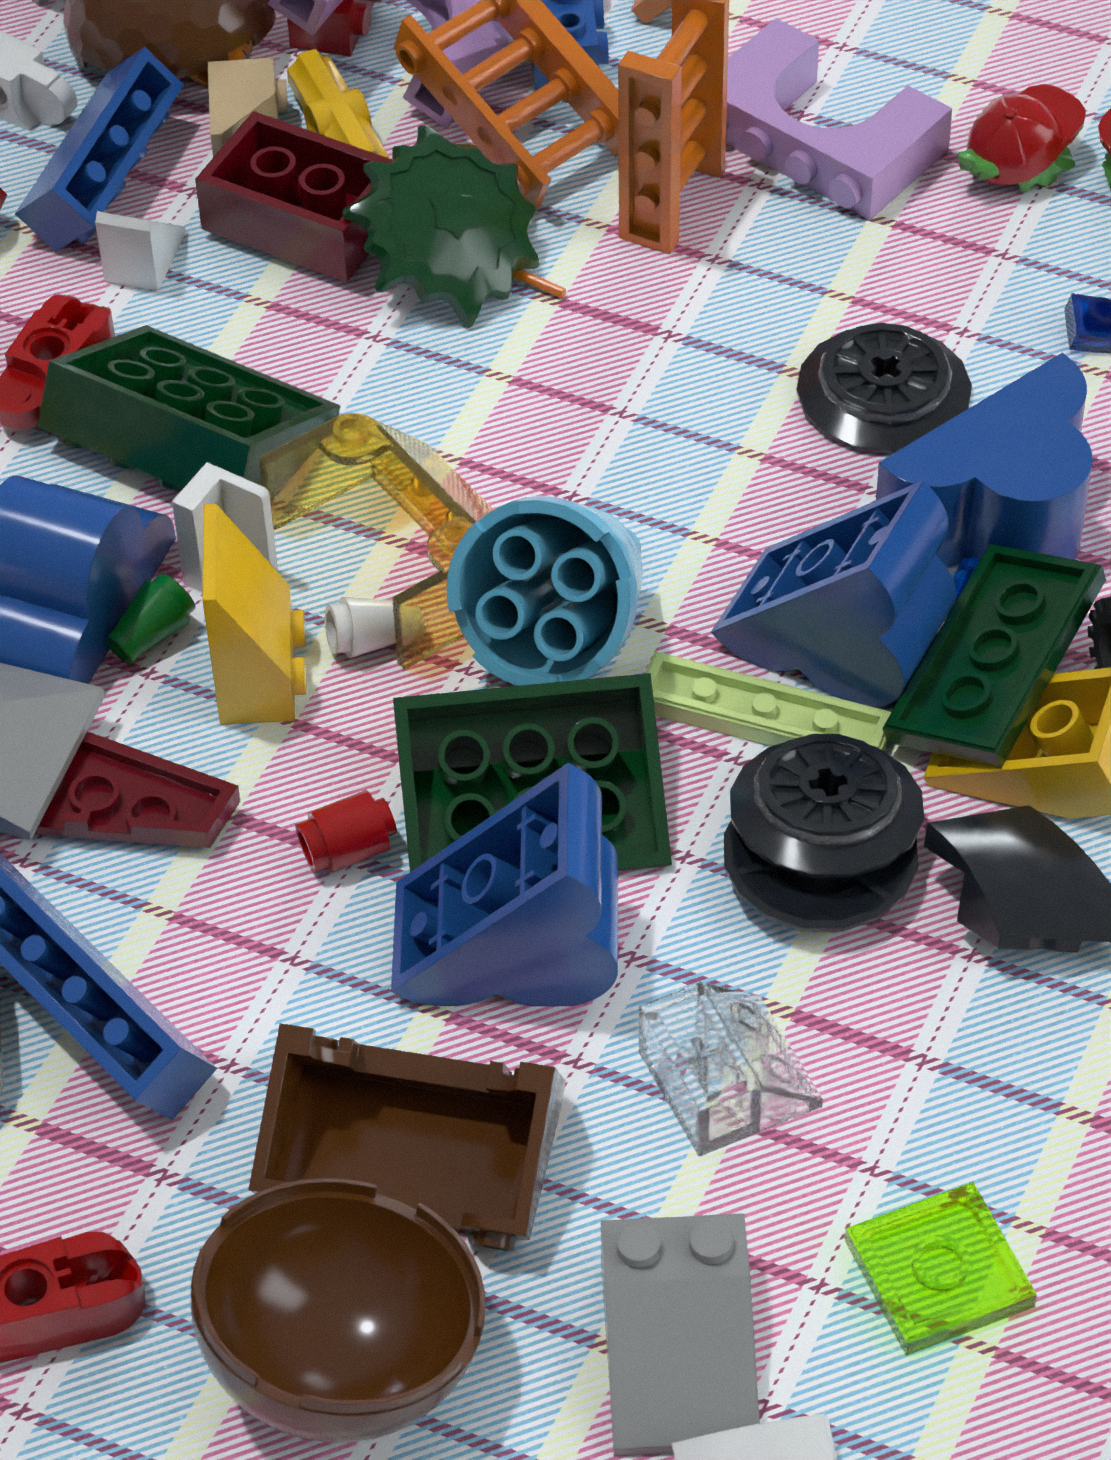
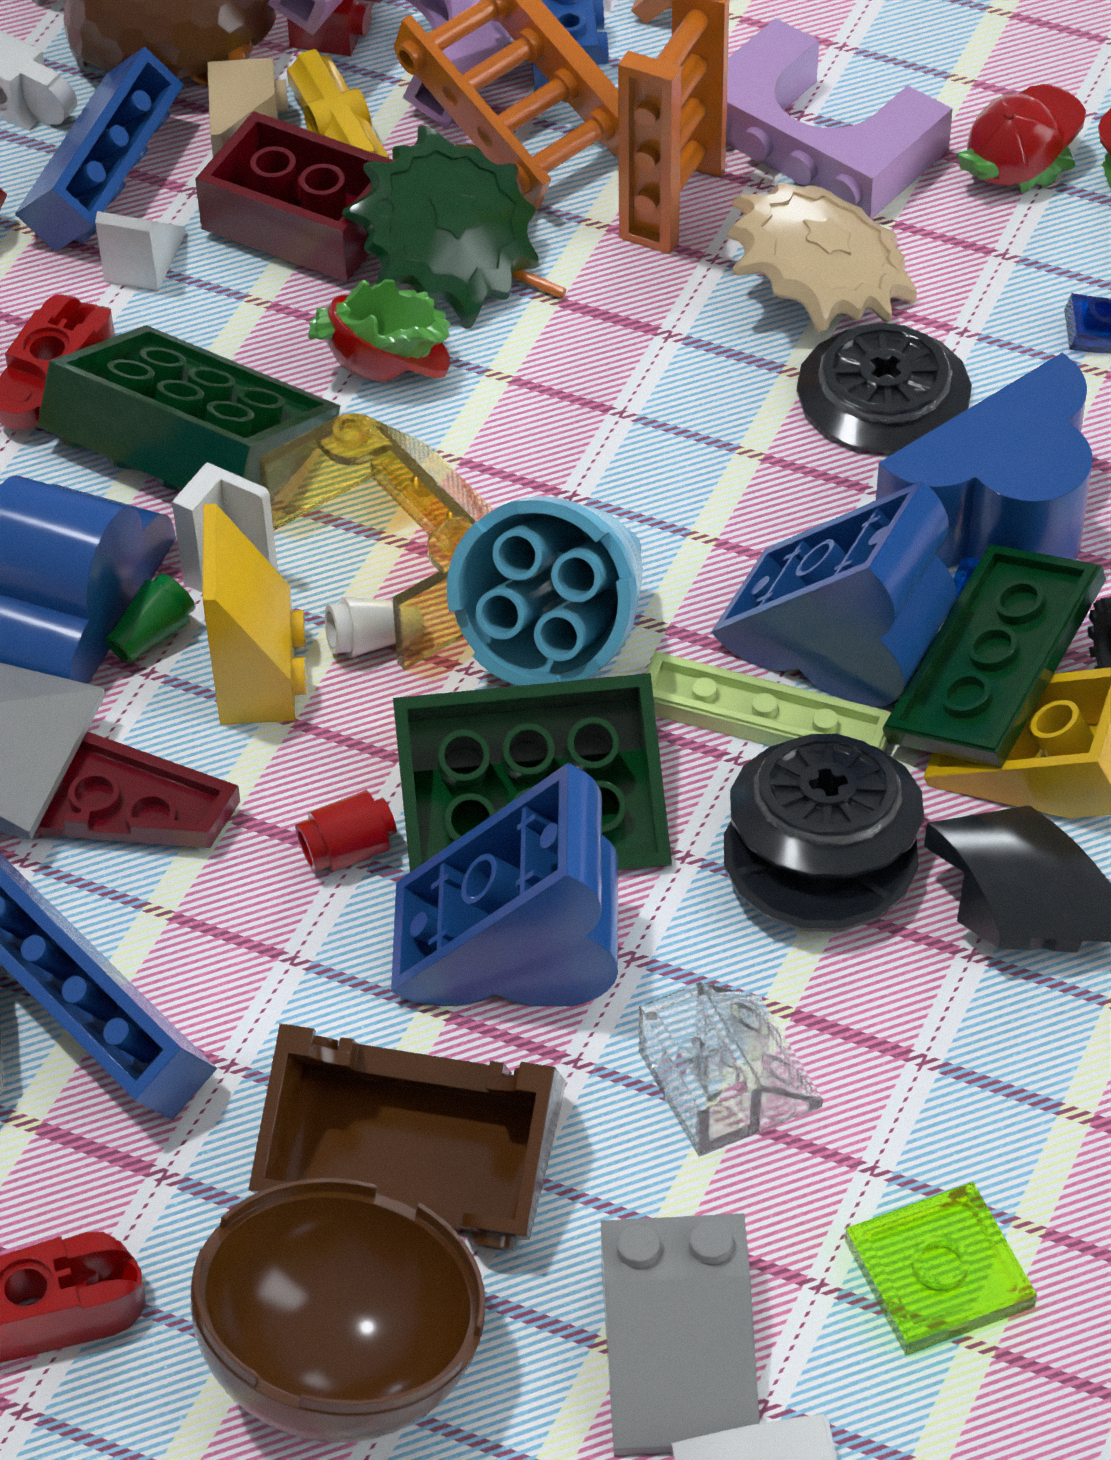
none -> bright green hair [308,279,451,382]
none -> tan piece [727,183,917,333]

